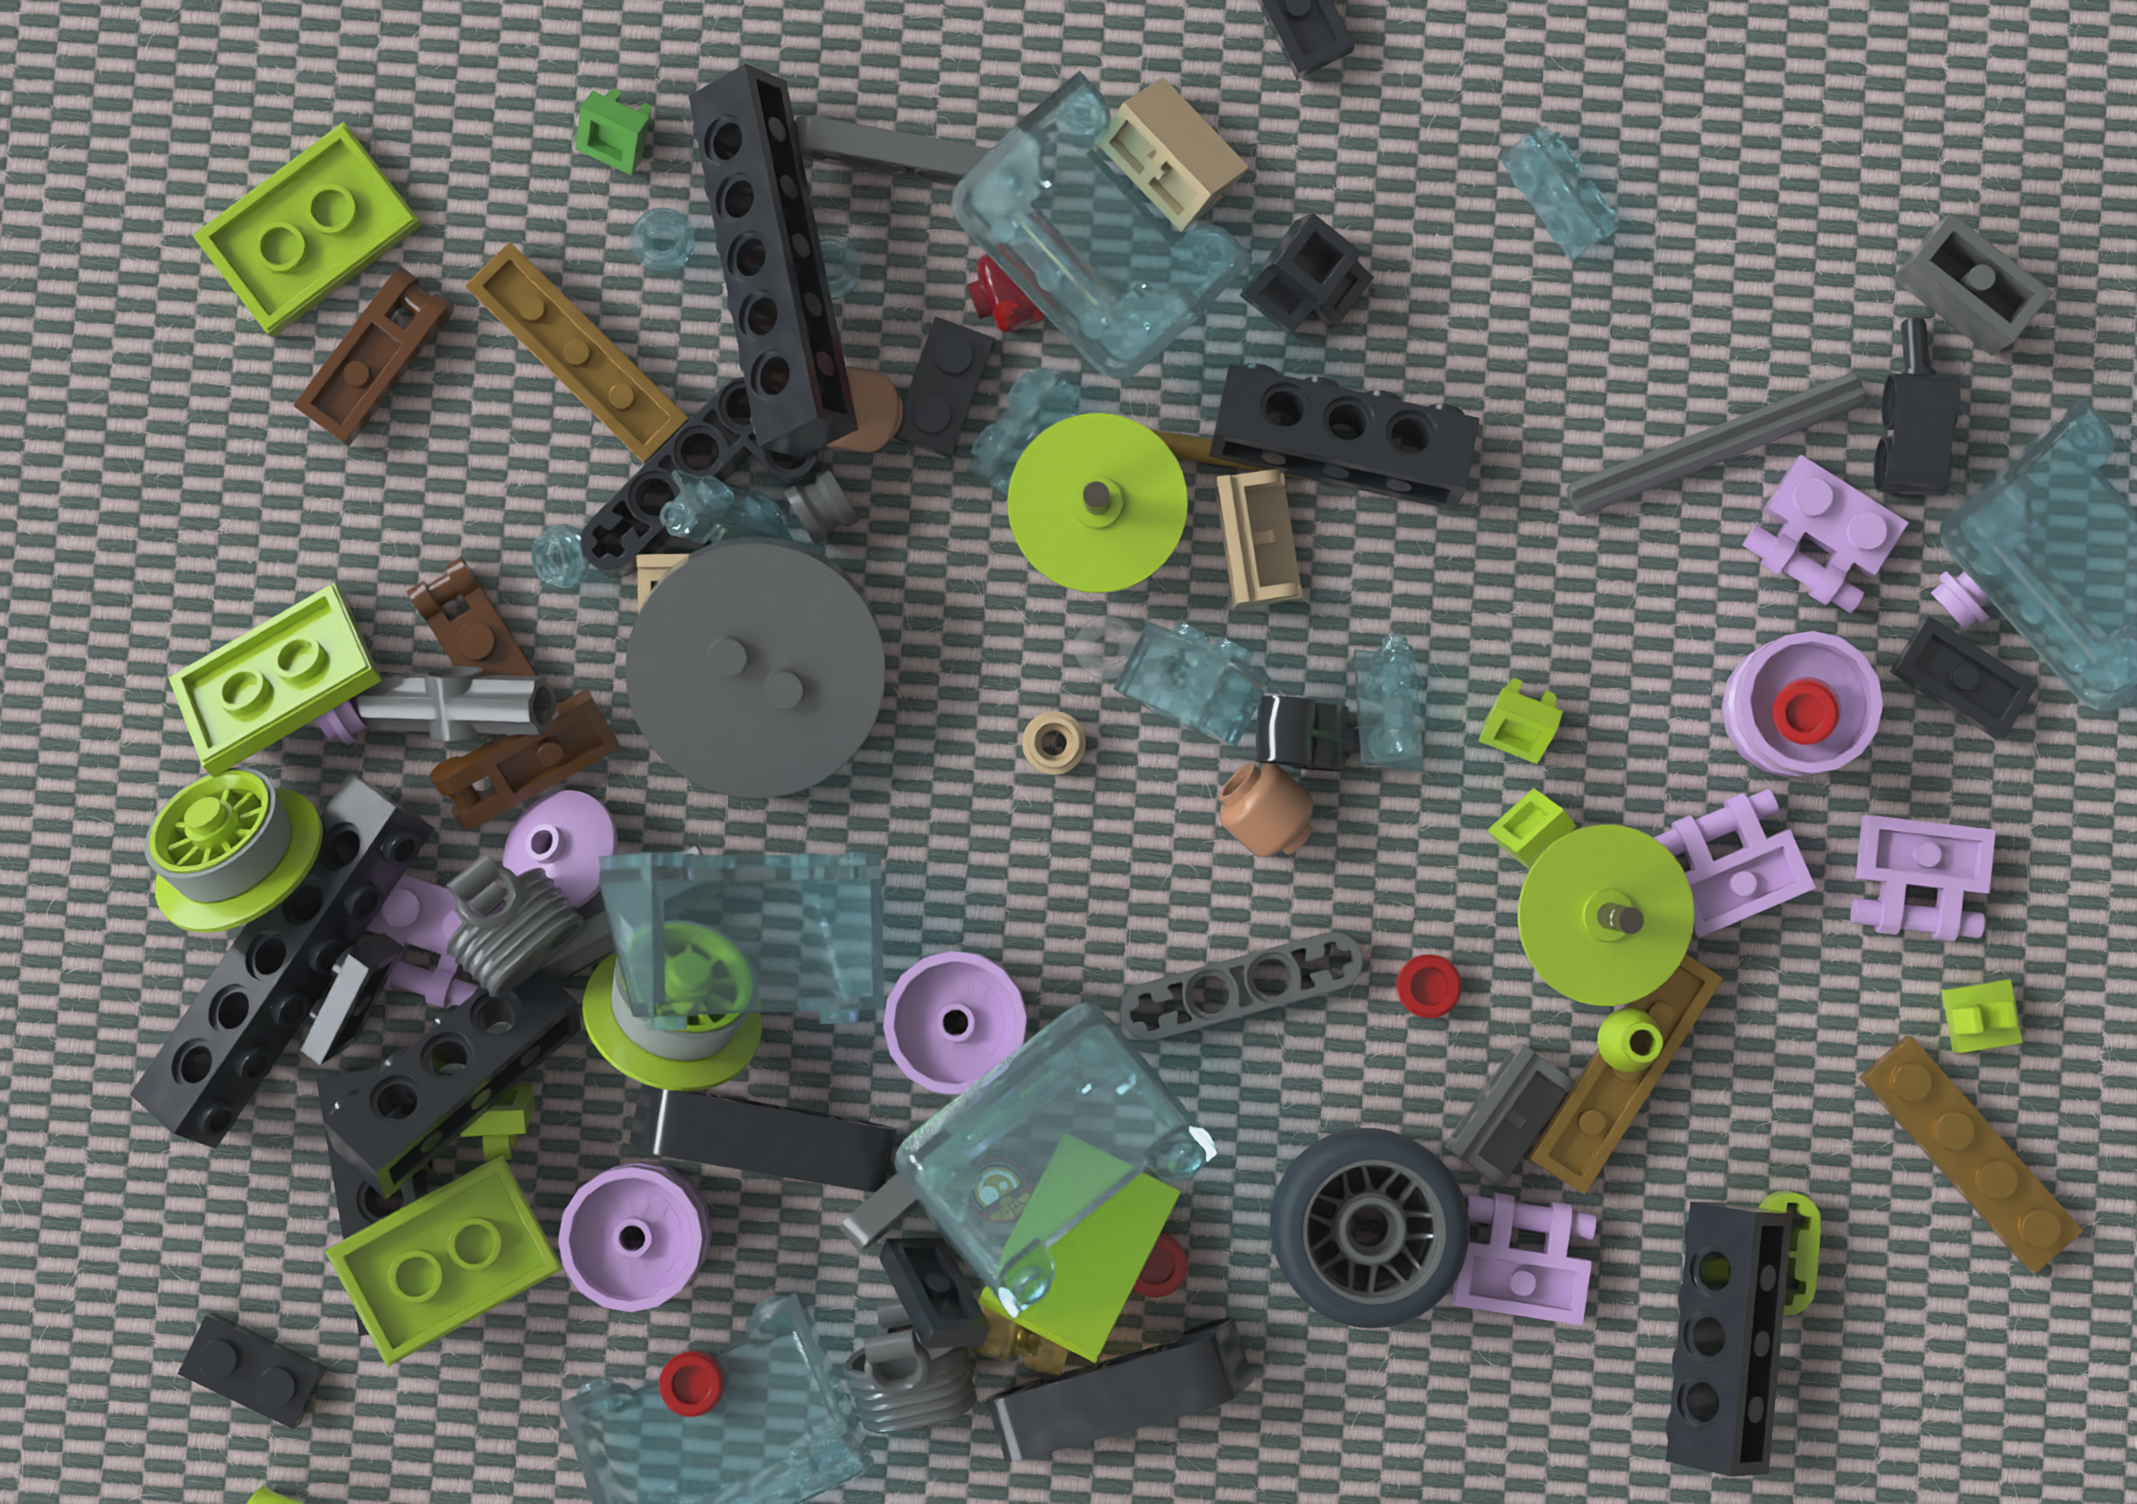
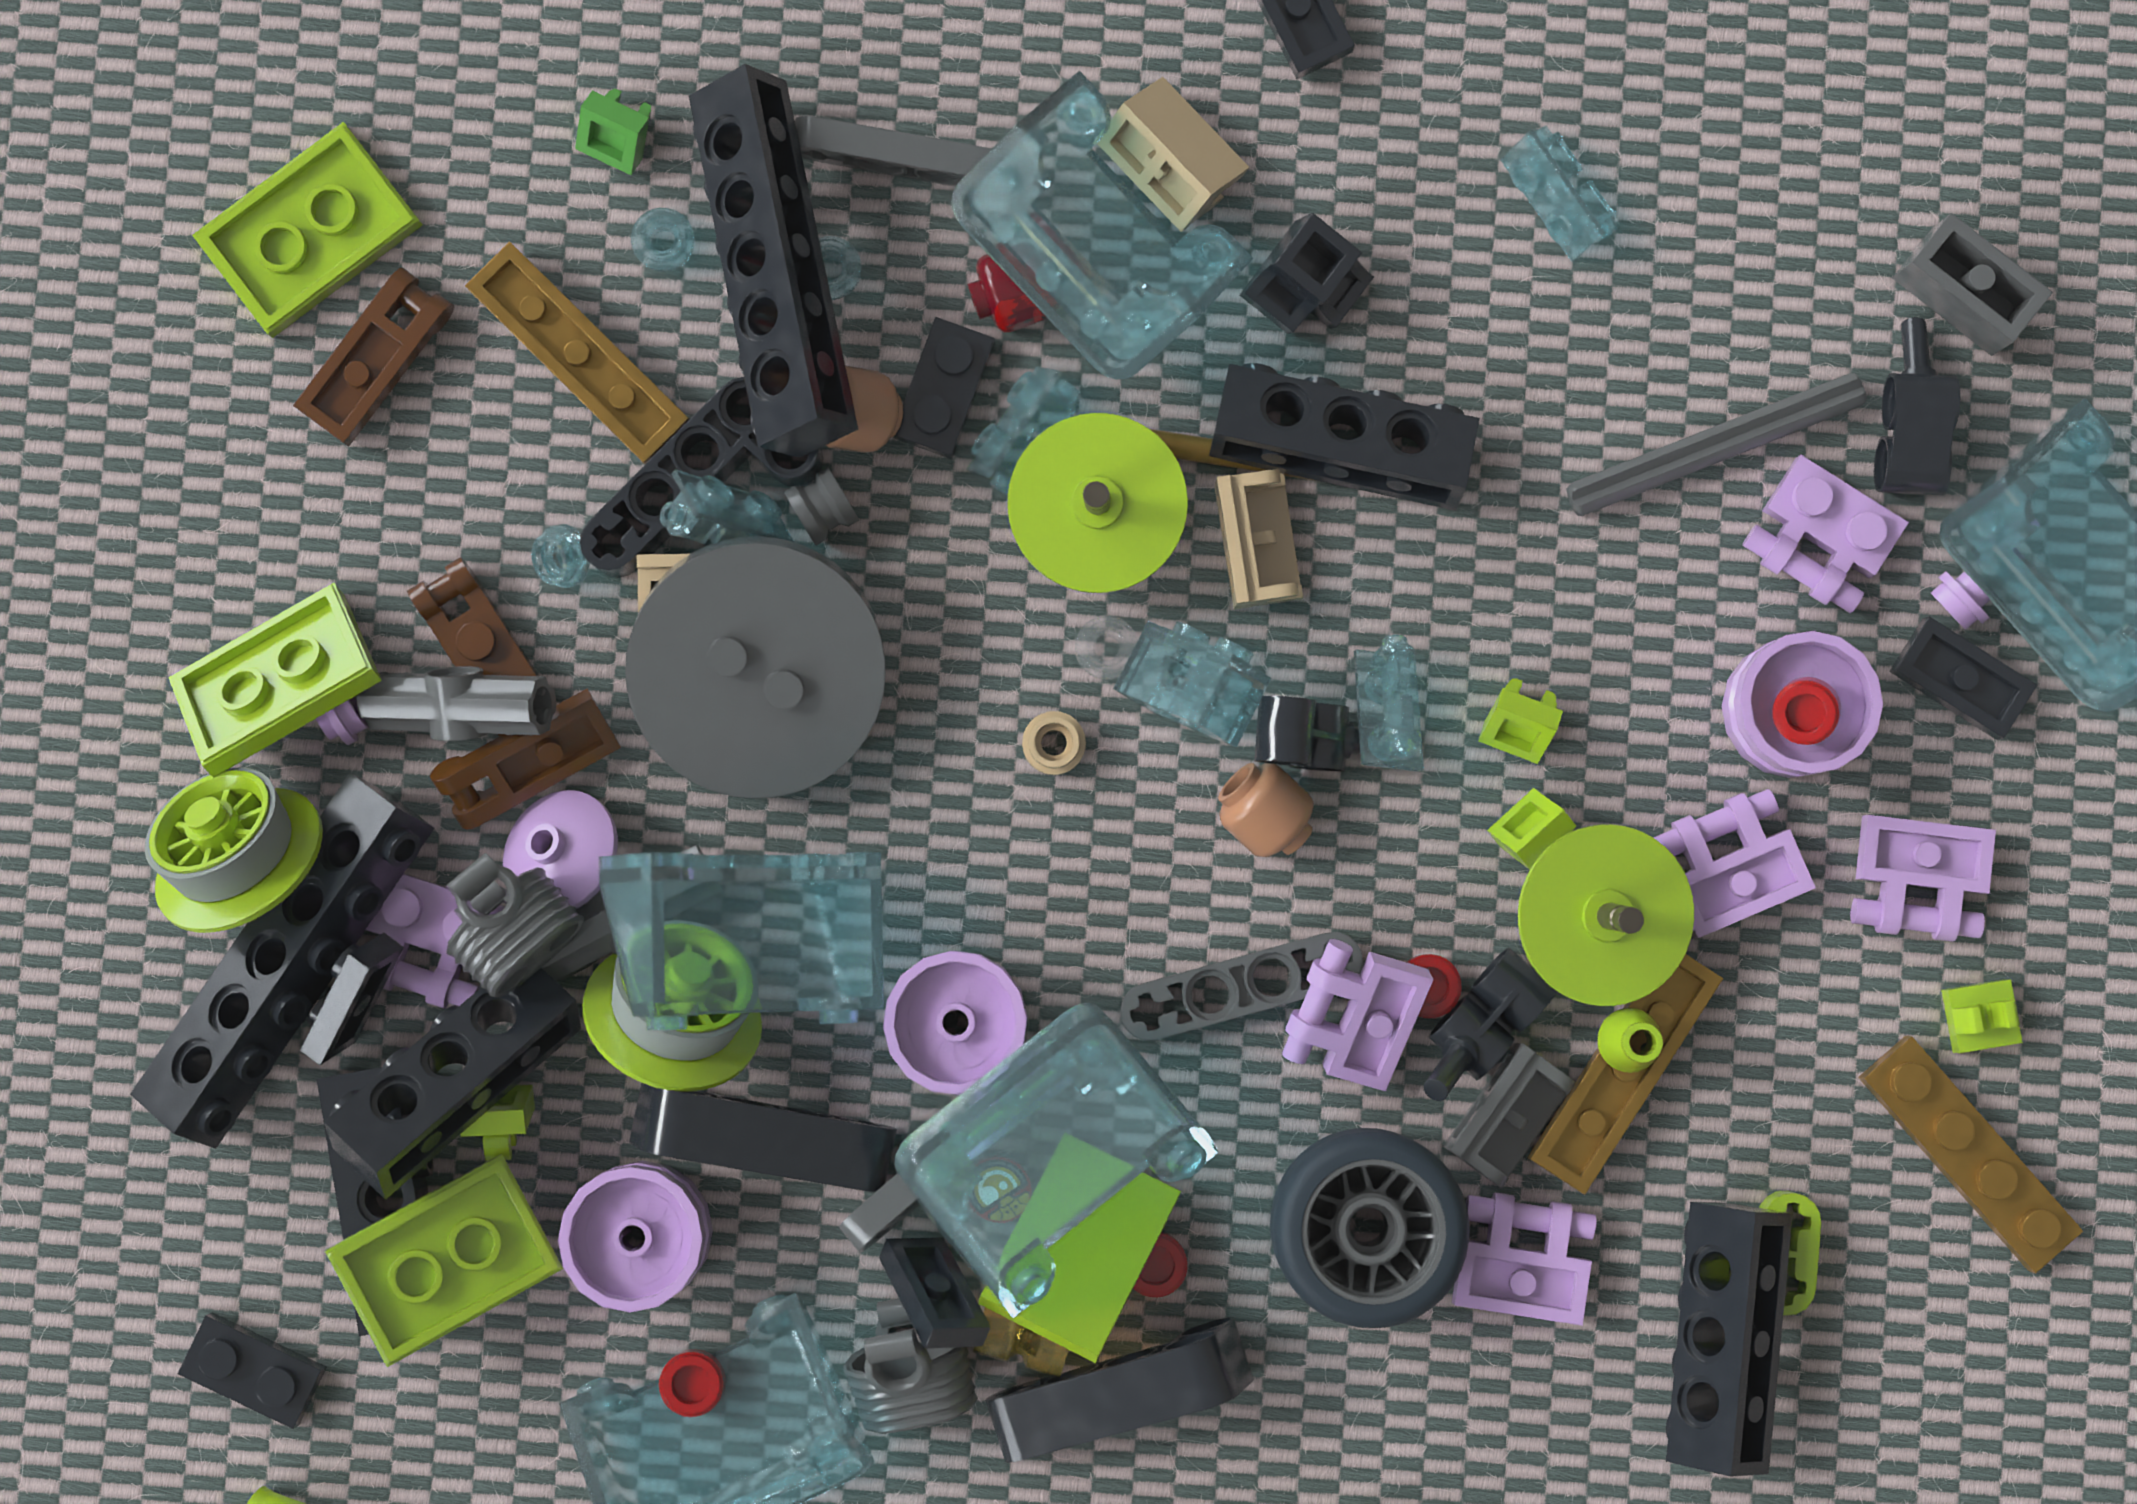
none -> lavender plate [1282,939,1434,1091]
none -> black beam [1424,947,1557,1101]

